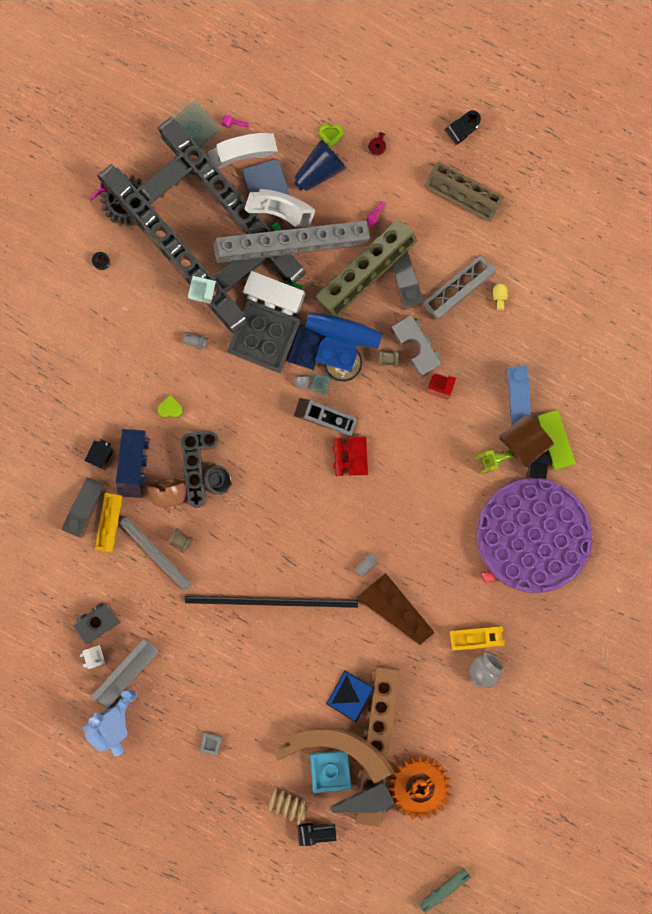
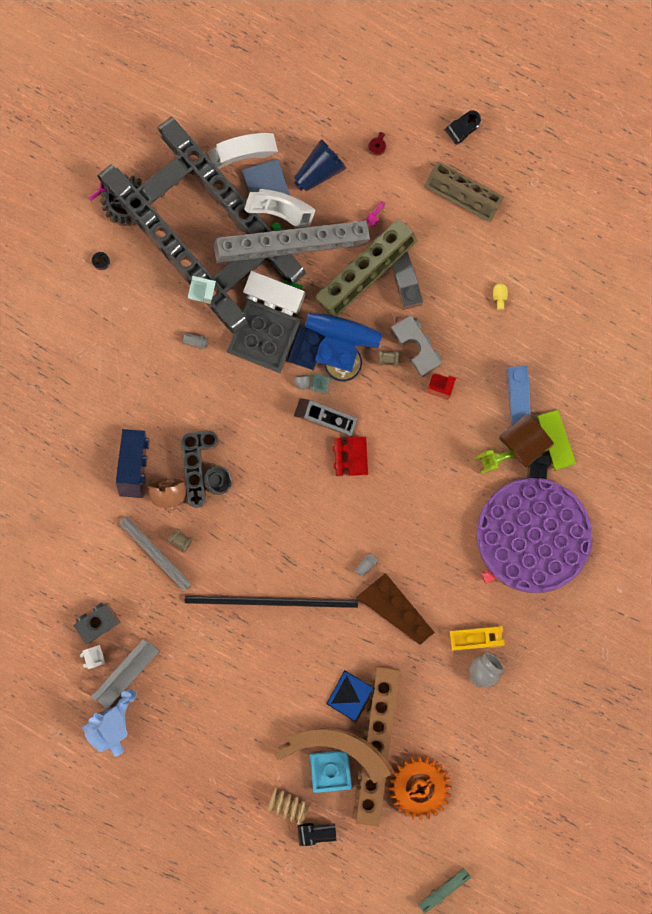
dark grey slope [62,477,105,538] -> none
black brick [84,439,114,470] -> none
yellow plate [95,493,122,553] -> none
lime tile [157,395,183,418] -> none
clear light blue plate [174,99,221,148] -> none
light grey tile [199,732,223,756] -> none
dark pink hand [221,115,249,128] -> none
lime tile [319,125,343,149] -> none
dark grey slope [331,780,394,813] -> none
light grey fence [423,255,497,321] -> none

